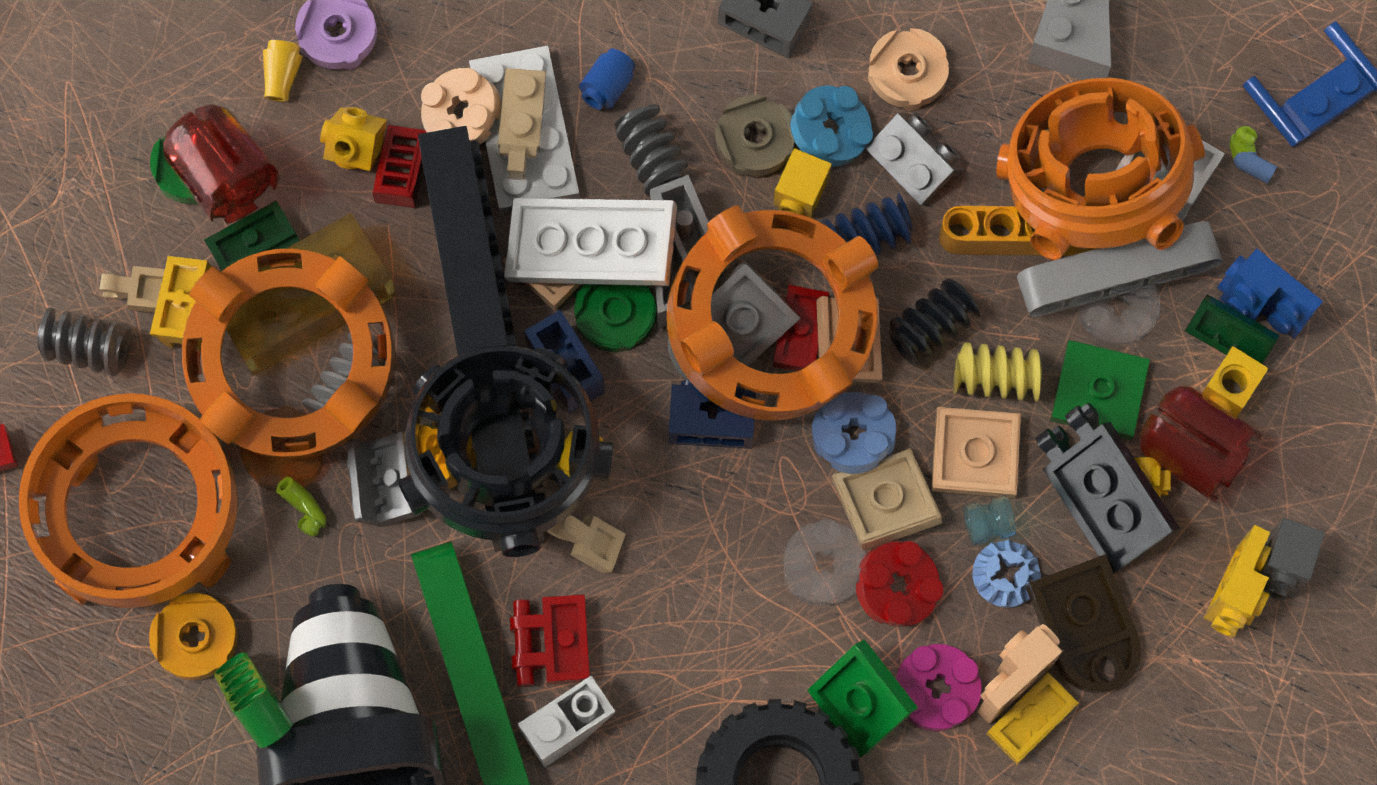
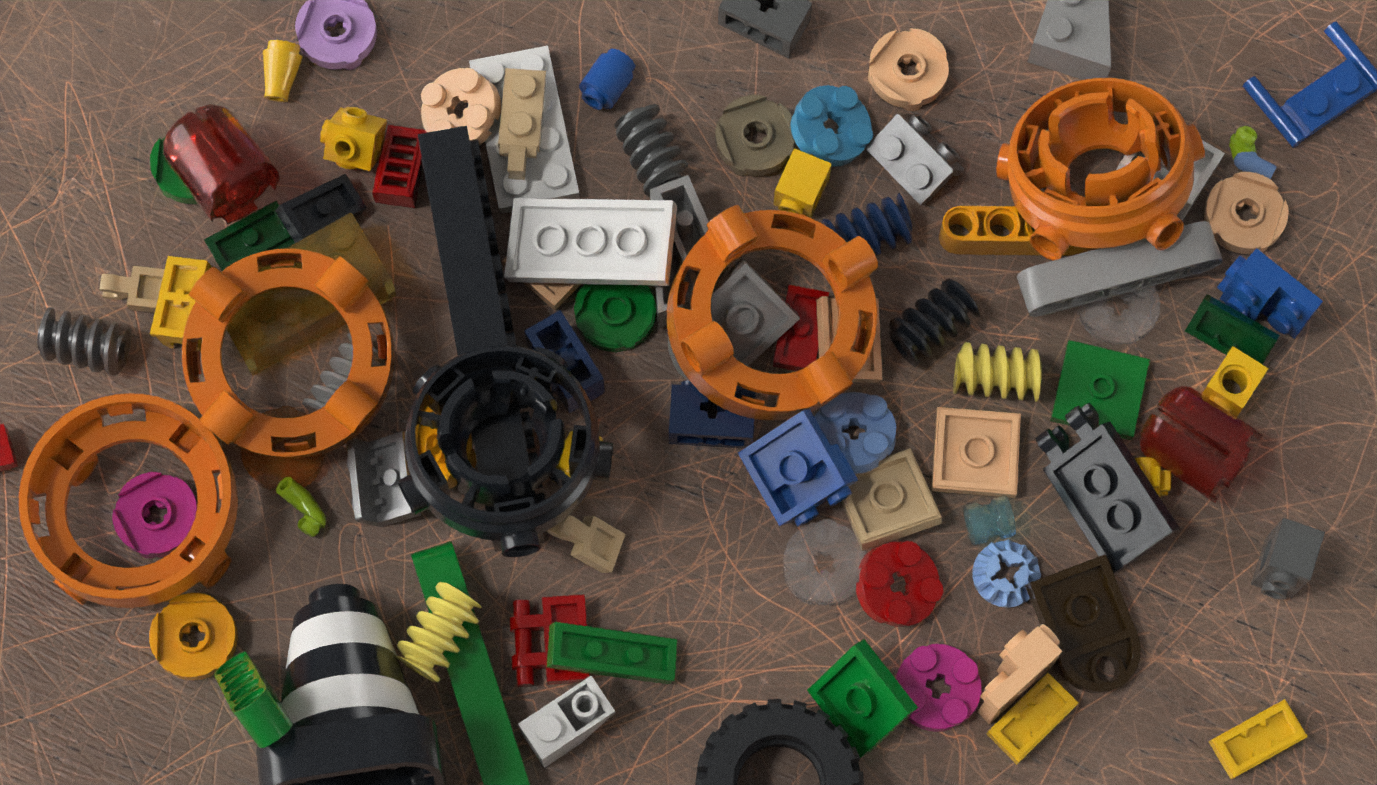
yellow plate [1203,525,1271,637] -> none
none -> dark pink plate [112,472,198,559]
none -> black plate [275,173,367,245]
none -> light yellow piece [396,582,482,682]
none -> green plate [547,622,677,684]
none -> blue plate [738,409,858,527]
none -> light nougat plate [1204,172,1289,254]
none -> yellow plate [1209,699,1308,780]

